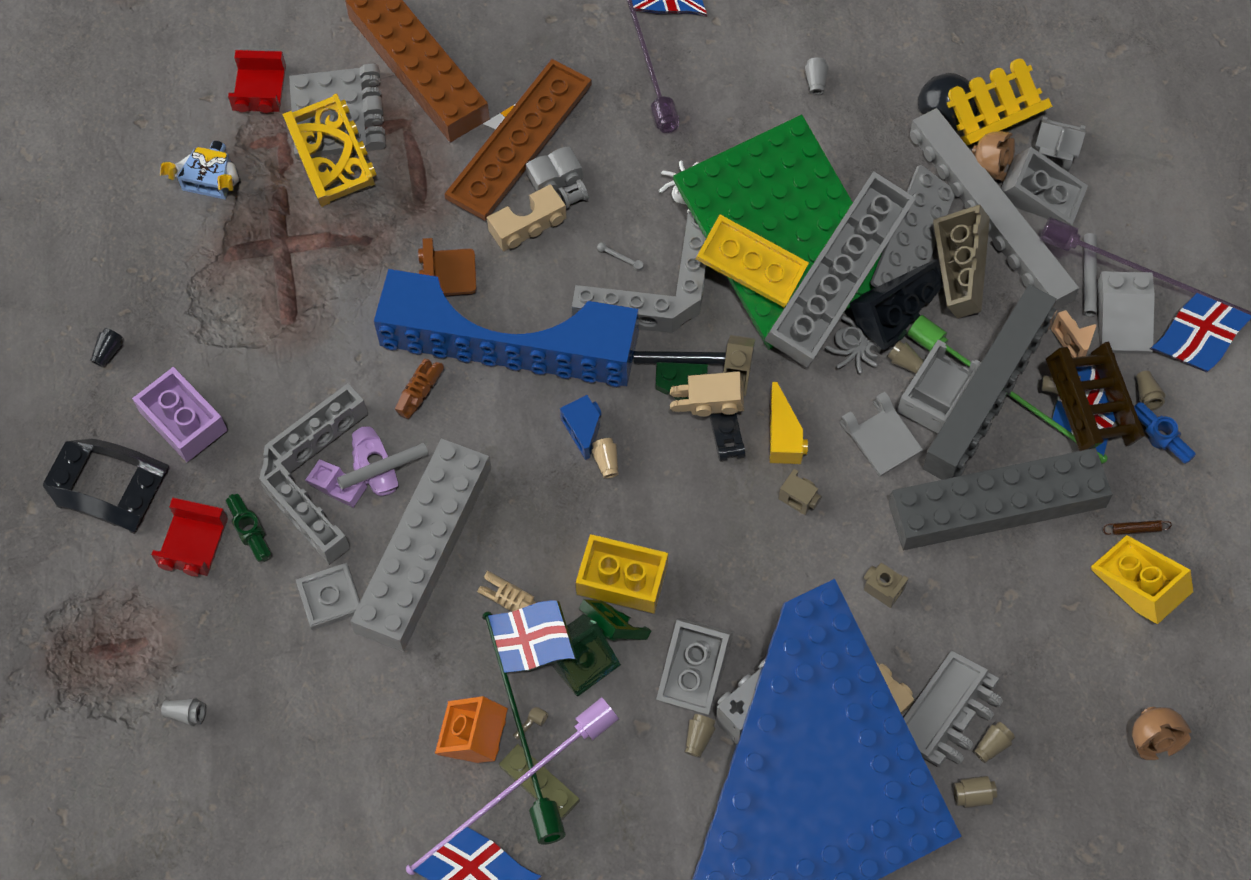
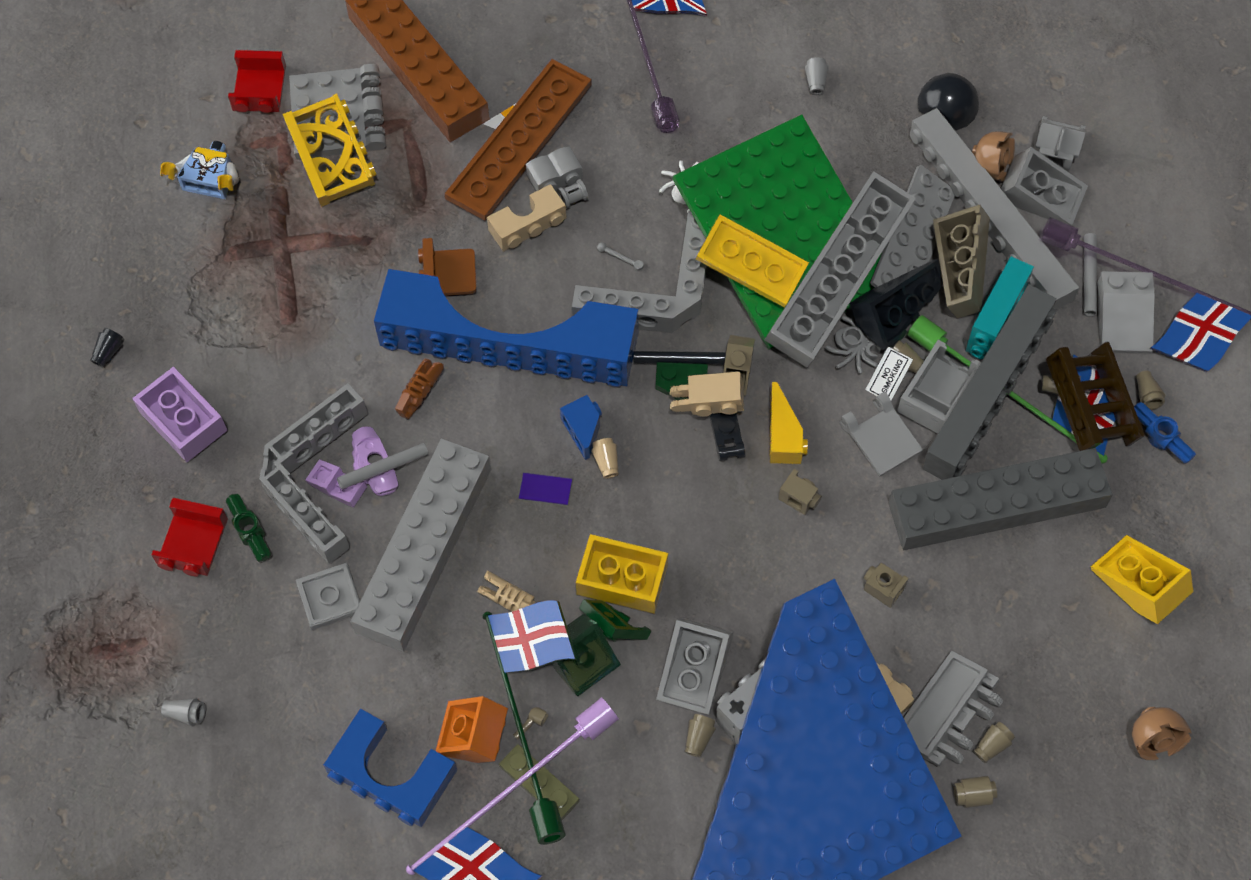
black wedge [43,439,169,534] -> none
yellow fence [947,58,1053,145] -> none
light nougat slope [1051,310,1096,358] -> none
reddish brown piece [1103,520,1172,535] -> none
none -> blue arch [323,708,457,827]
none -> dark purple sticker [519,473,572,505]
none -> white sticker [865,347,913,400]
none -> teal piece [965,256,1034,359]

